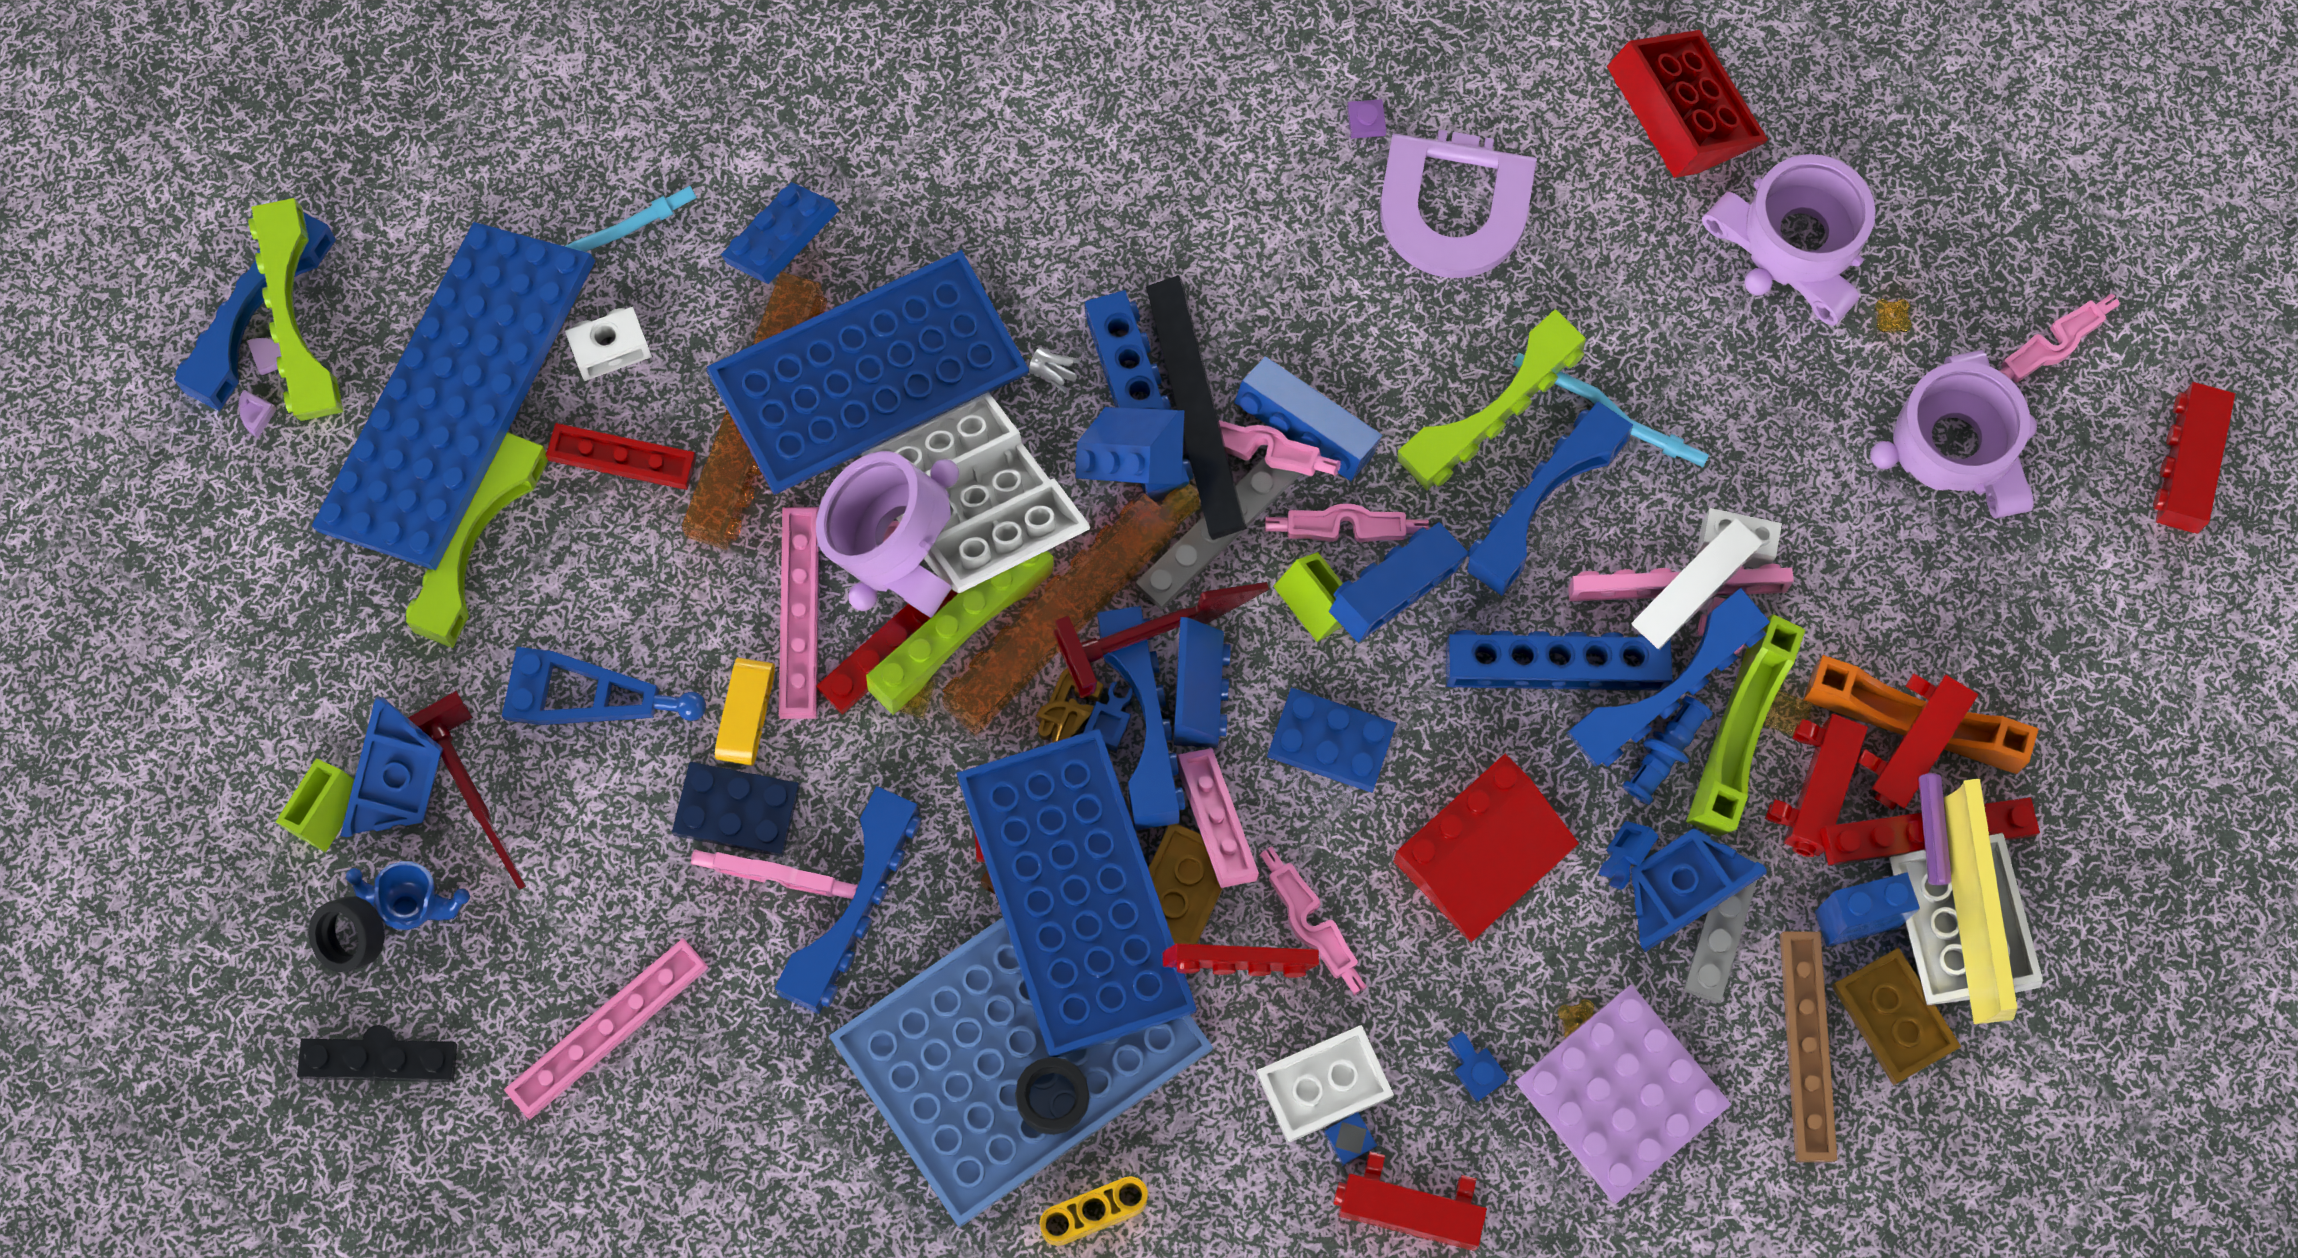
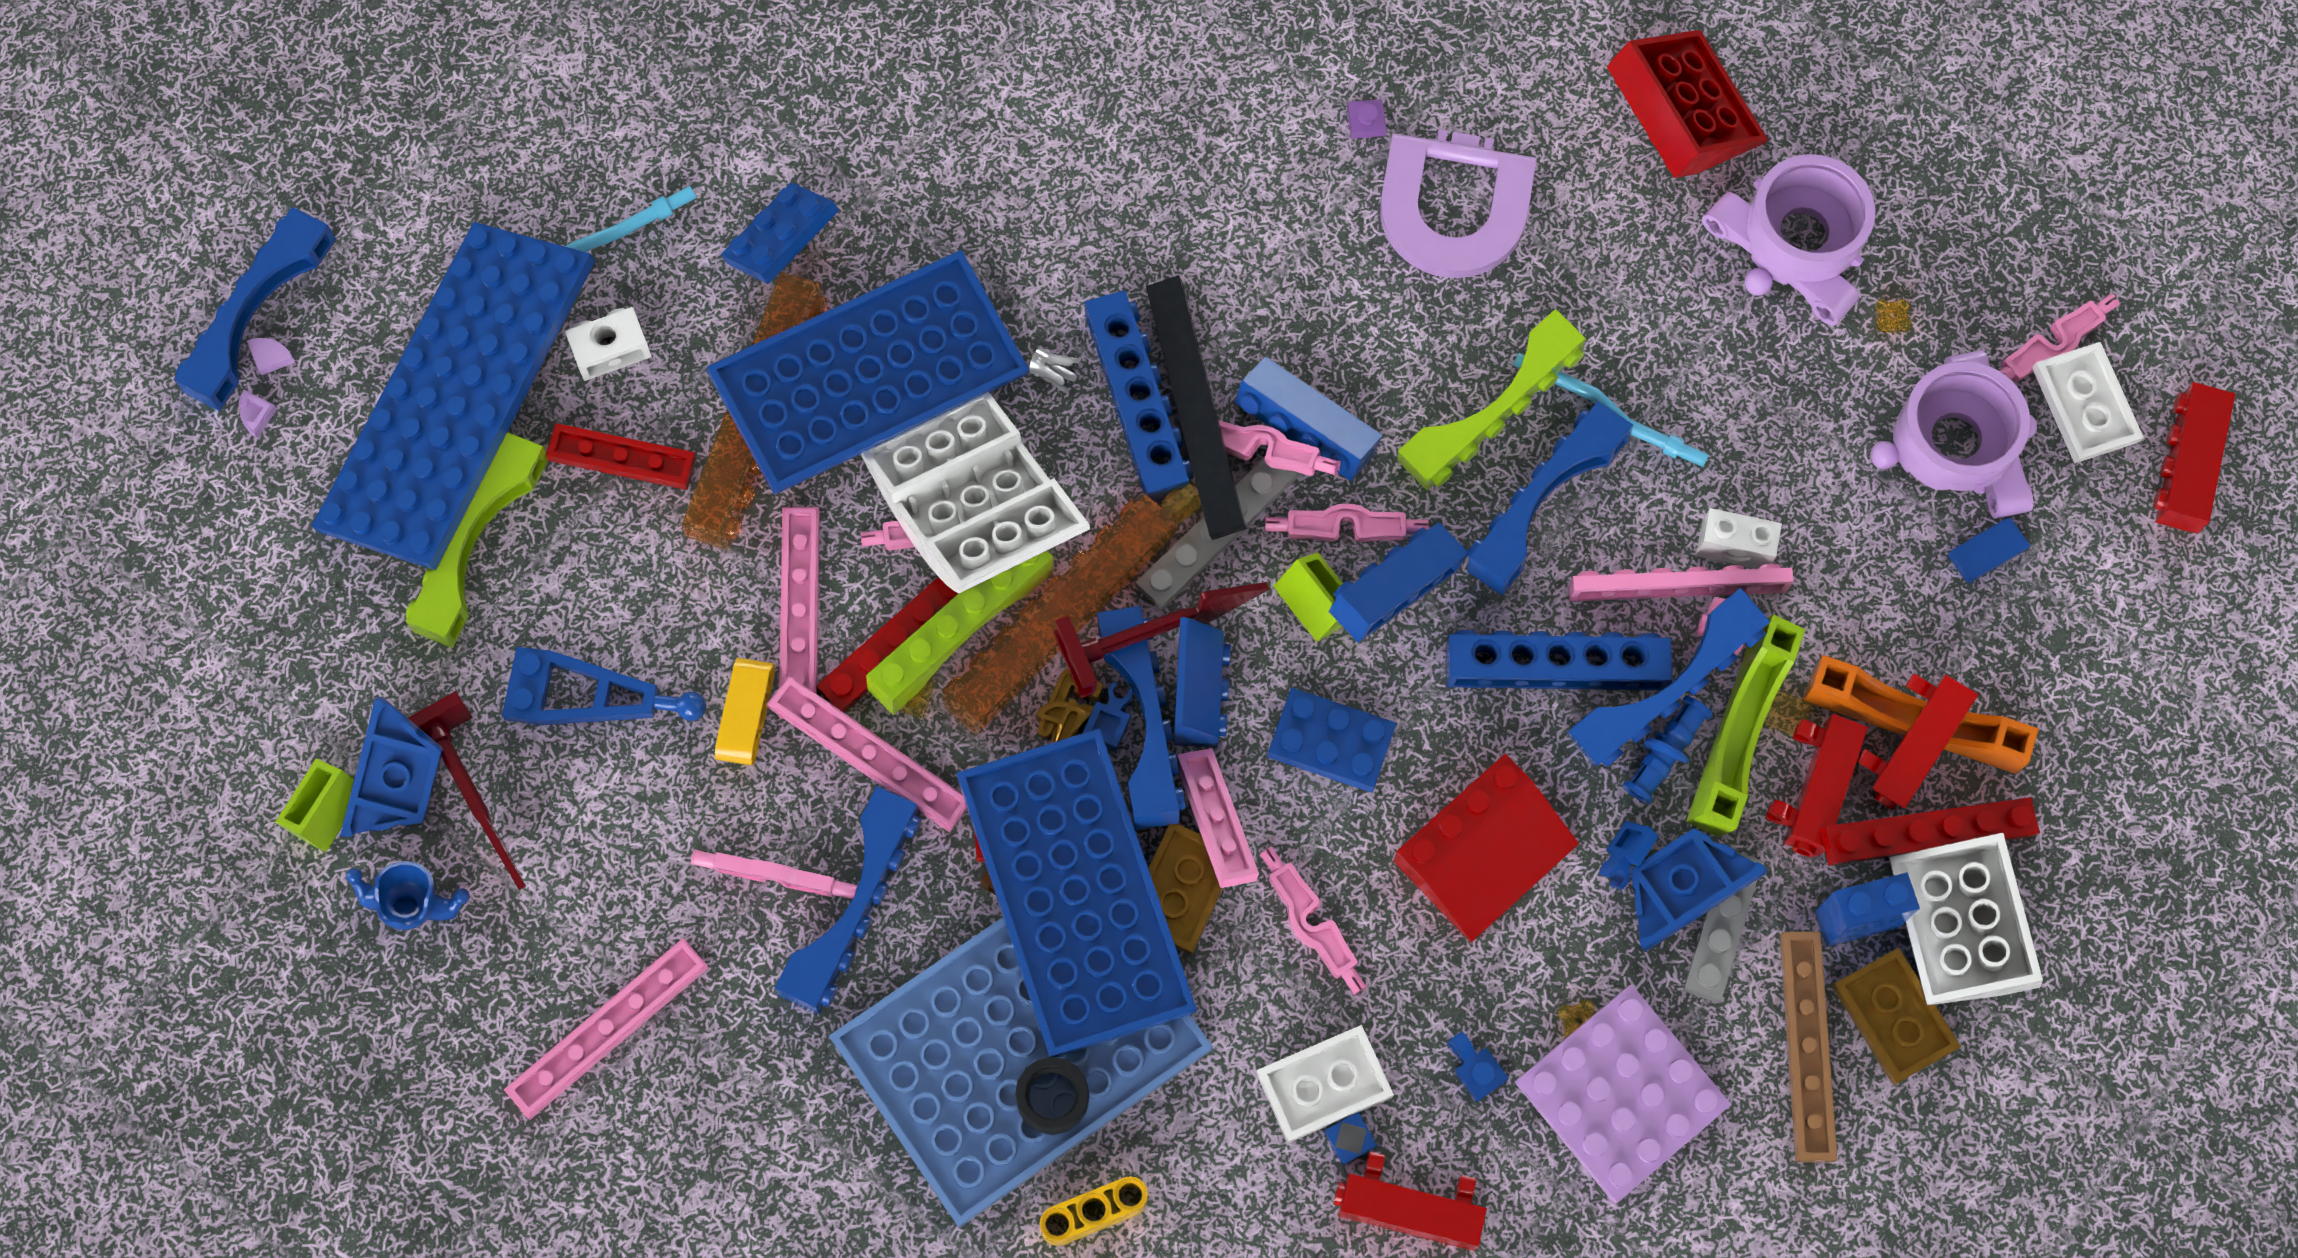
lime arch [248,198,344,421] -> none
black hinge [297,1025,457,1082] -> none
black tyre [308,896,385,972] -> none
dark blue plate [672,762,800,857] -> none
lavender piece [816,451,959,618] -> none
blue slope [1075,407,1185,484] -> none
red plate [1162,943,1319,978] -> none
white slope [1631,518,1764,650] -> none
medium lavender axle [1919,773,1951,885] -> none
light yellow arch [1943,779,2017,1024] -> none
none -> bright pink tile [767,675,967,832]
none -> blue tile [1947,517,2030,584]
none -> white plate [2032,342,2144,464]

